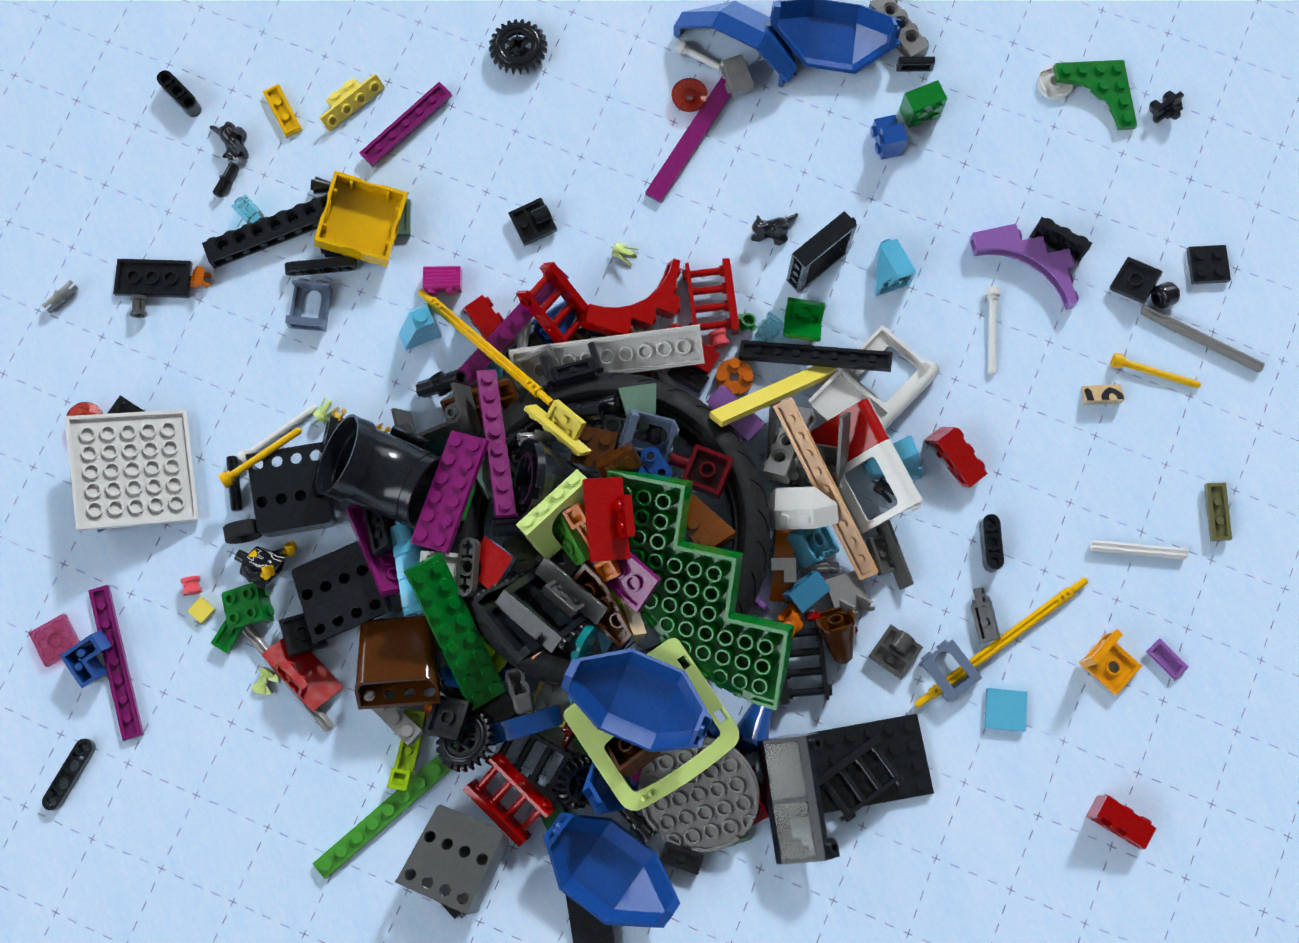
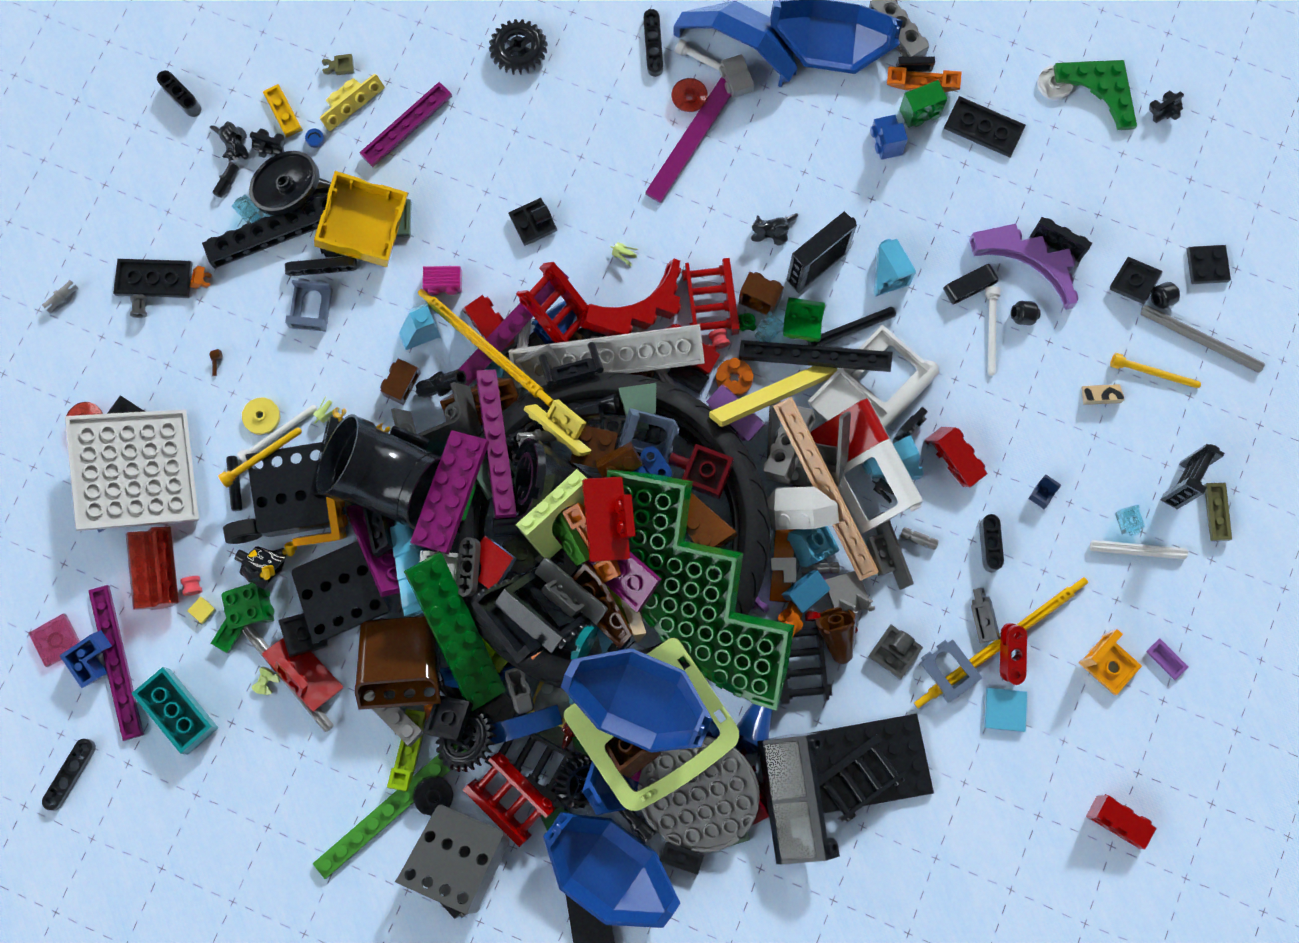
none -> clear red brick [125,527,179,610]
none -> teal brick [131,667,219,755]
none -> reddish brown hand [209,349,223,376]
none -> light yellow plate [242,397,281,435]
none -> black dish [249,151,320,215]
none -> black hips [250,128,285,158]
none -> light orange bracket [292,497,348,547]
none -> blue tile [305,128,325,148]
none -> olive plate [322,54,355,75]
none -> reddish brown brick [380,358,421,405]
none -> black tile [413,776,454,816]
none -> black beam [643,9,663,77]
none -> reddish brown brick [738,272,784,318]
none -> black axle [807,307,896,346]
none -> orange slope [887,67,962,92]
none -> black plate [894,406,928,441]
none -> light grey axle [900,527,939,550]
none -> black tile [943,96,1026,158]
none -> black beam [943,264,999,305]
none -> red piece [1000,623,1027,685]
none -> black head [1011,300,1041,326]
none -> dark blue bracket [1028,474,1061,509]
none -> clear light blue brick [1115,504,1145,536]
none -> black fence [1160,444,1225,509]

